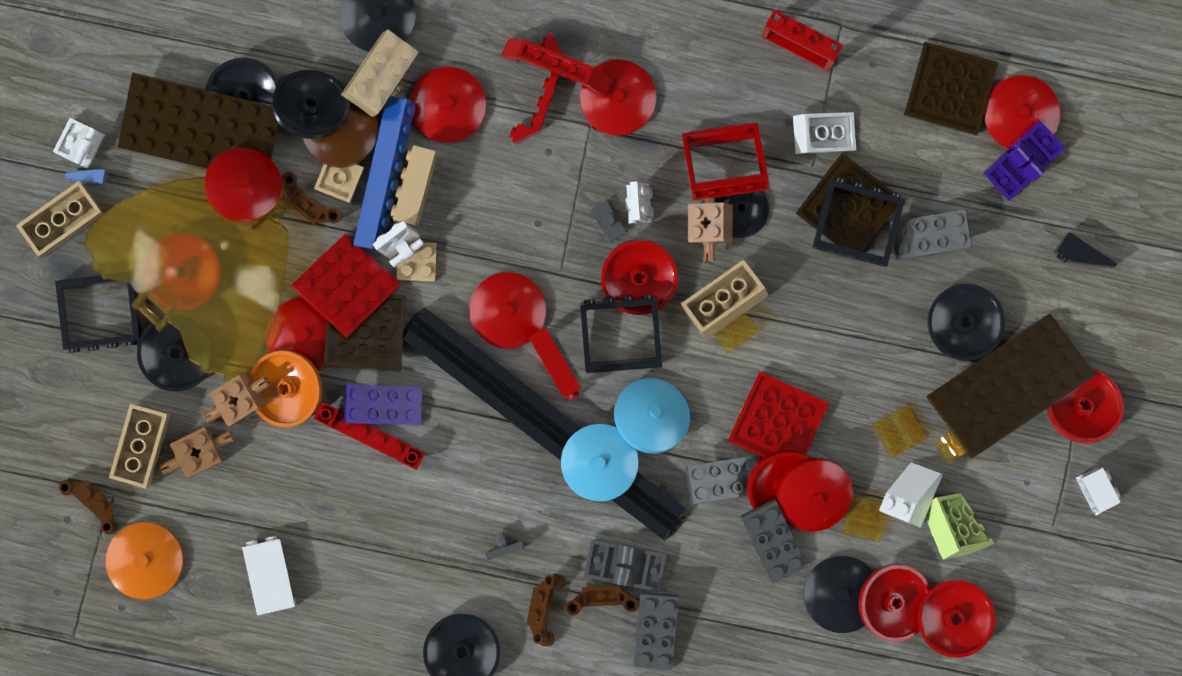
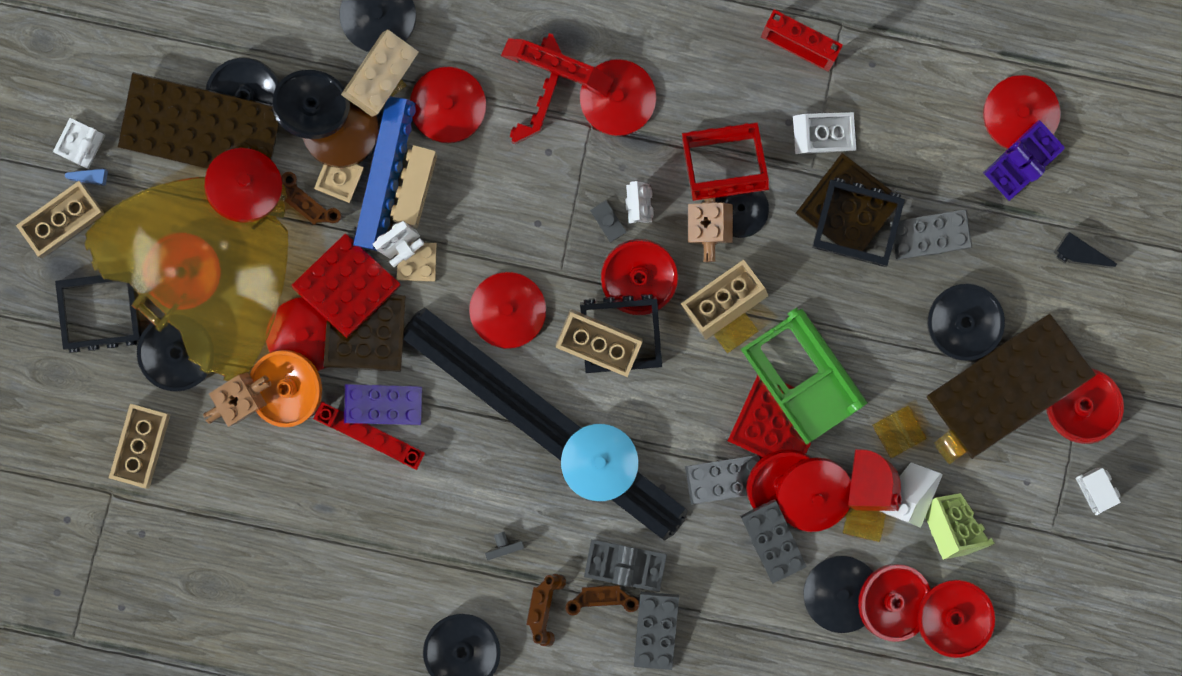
reddish brown plate [59,480,118,535] -> none
orange dish [106,522,184,599] -> none
medium nougat brick [160,427,234,479] -> none
white panel [242,536,297,615] -> none
red window [528,328,581,401] -> none
medium azure dish [614,378,690,454] -> none
dark brown plate [903,42,998,136] -> none
none -> tan brick [556,309,643,377]
none -> bright green piece [740,308,868,445]
none -> red brick [848,450,902,511]

